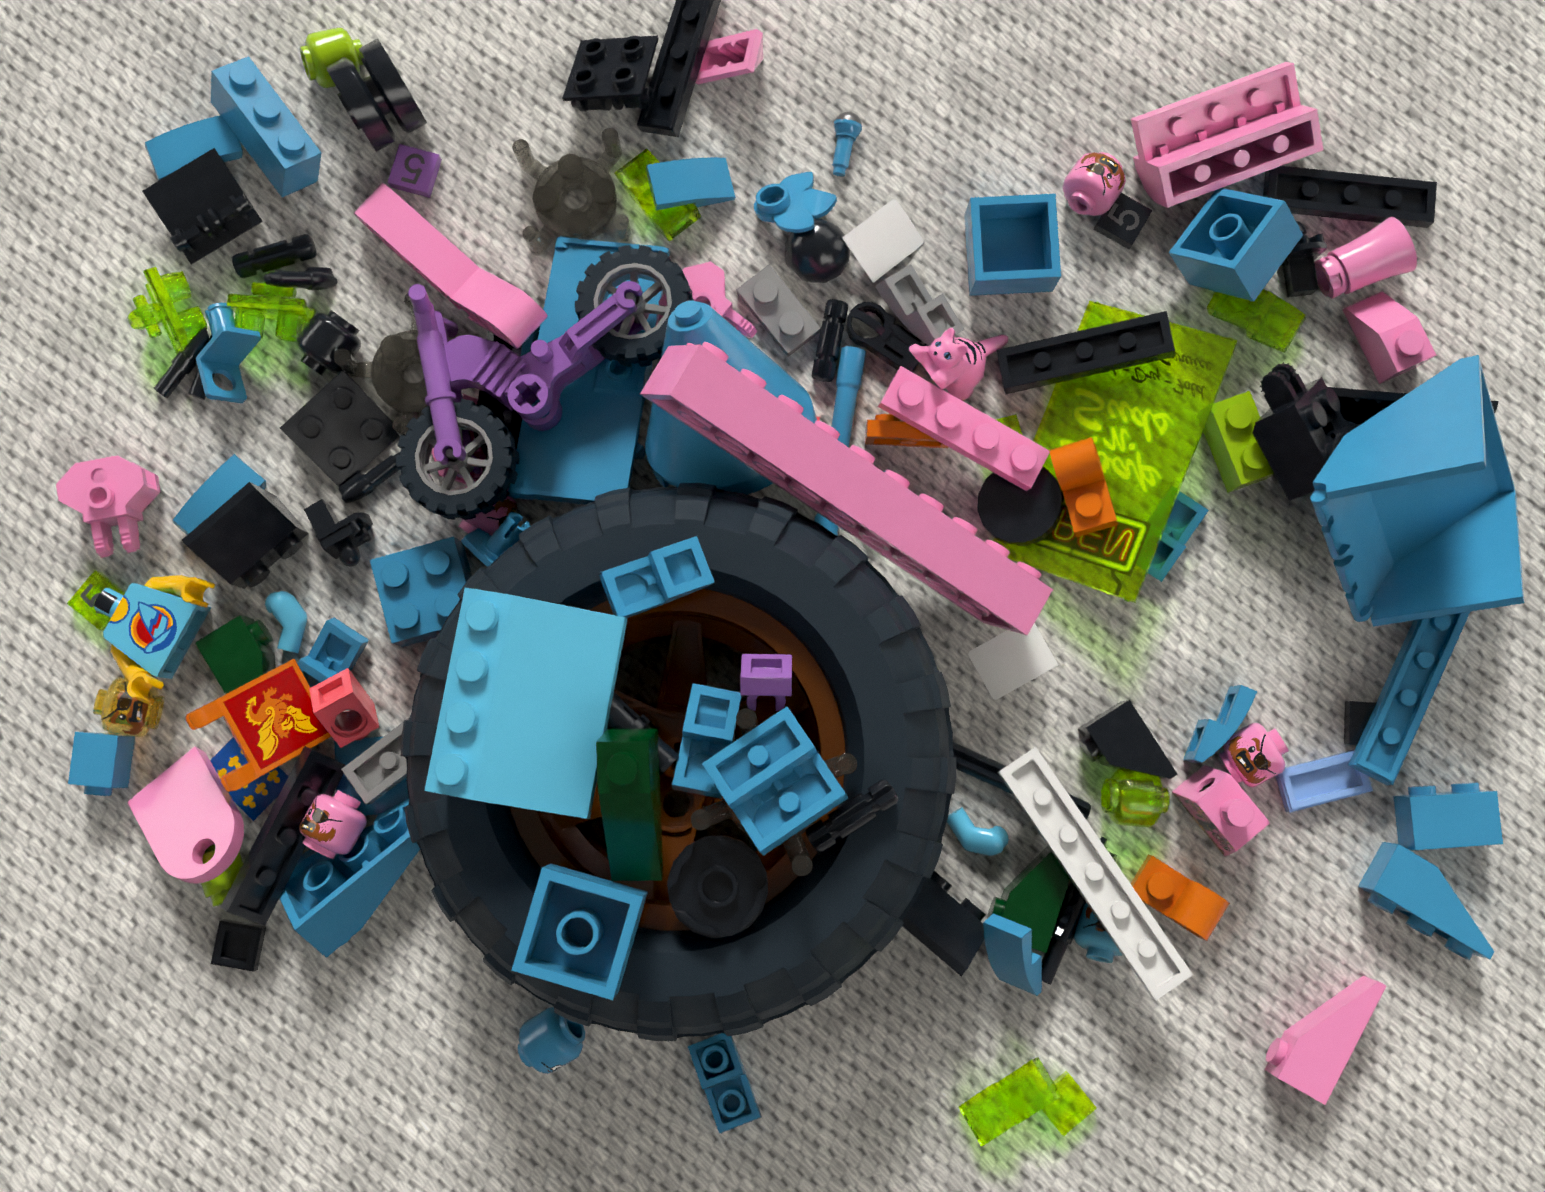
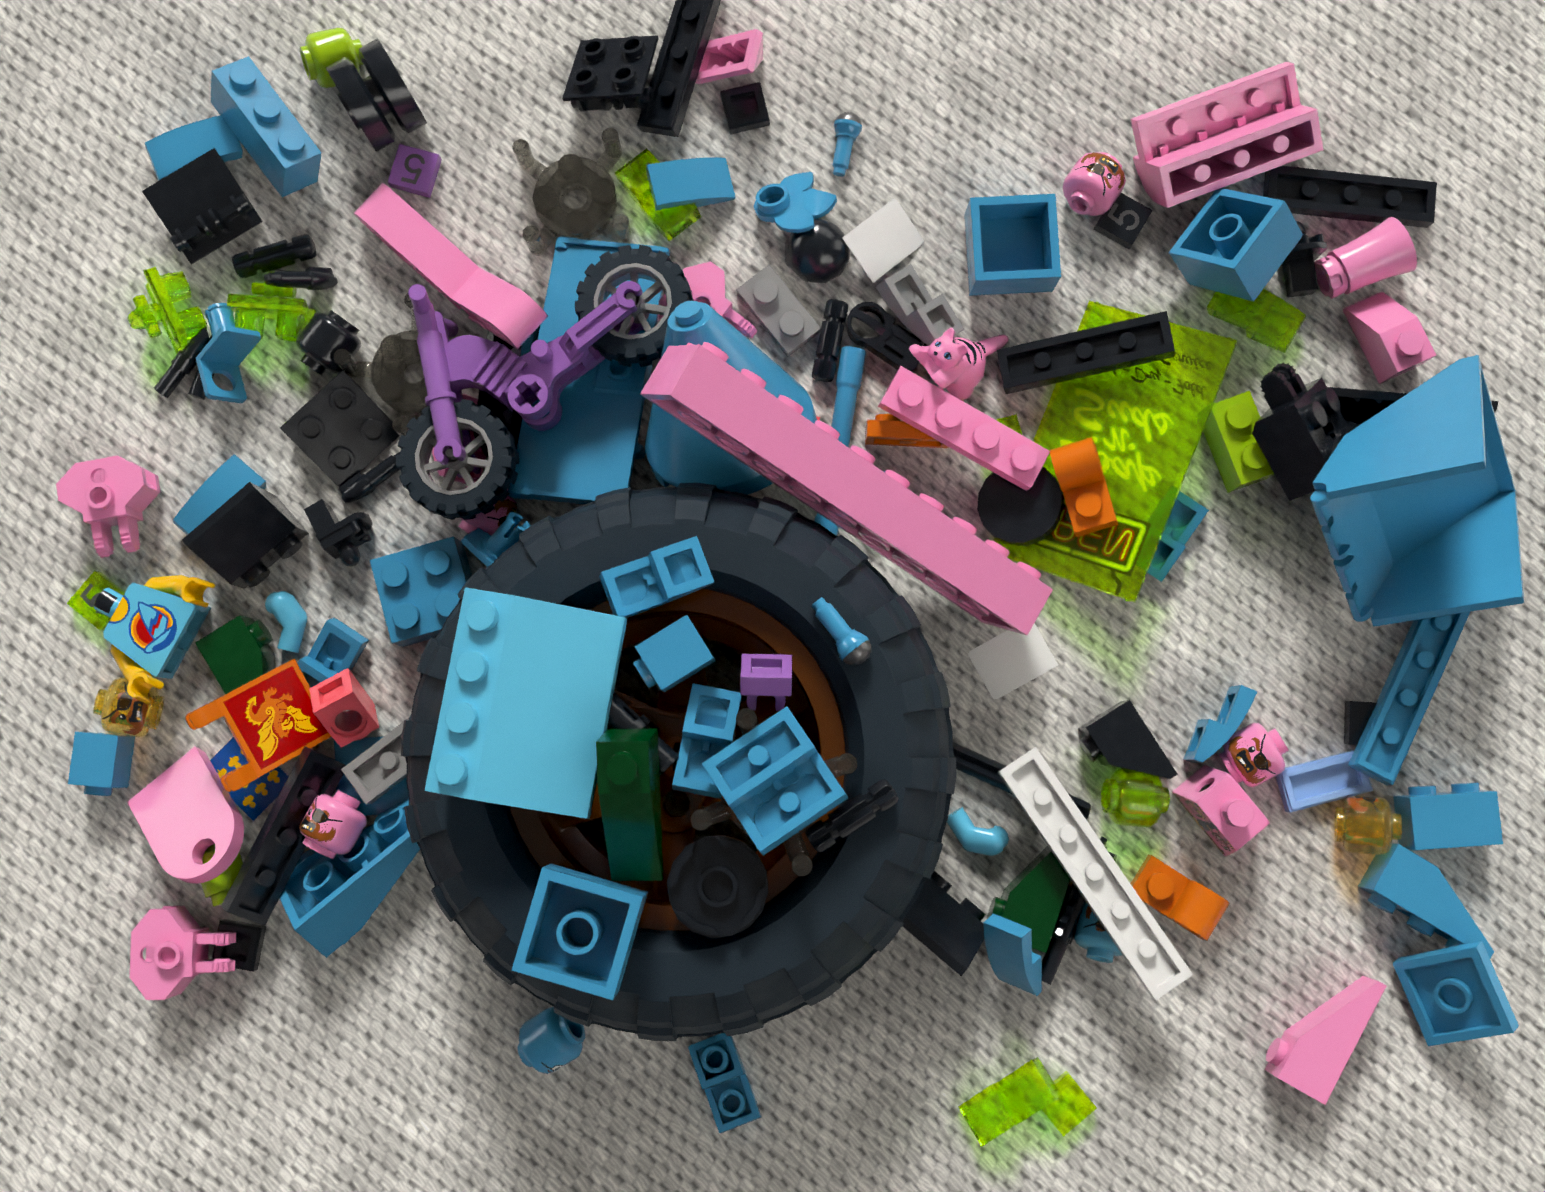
none -> bright pink hinge [129,906,236,1000]
none -> dark azure brick [633,615,715,692]
none -> black tile [720,82,770,135]
none -> dark azure piece [811,597,871,665]
none -> clear yellow head [1334,796,1402,855]
none -> dark azure plate [1392,941,1519,1046]

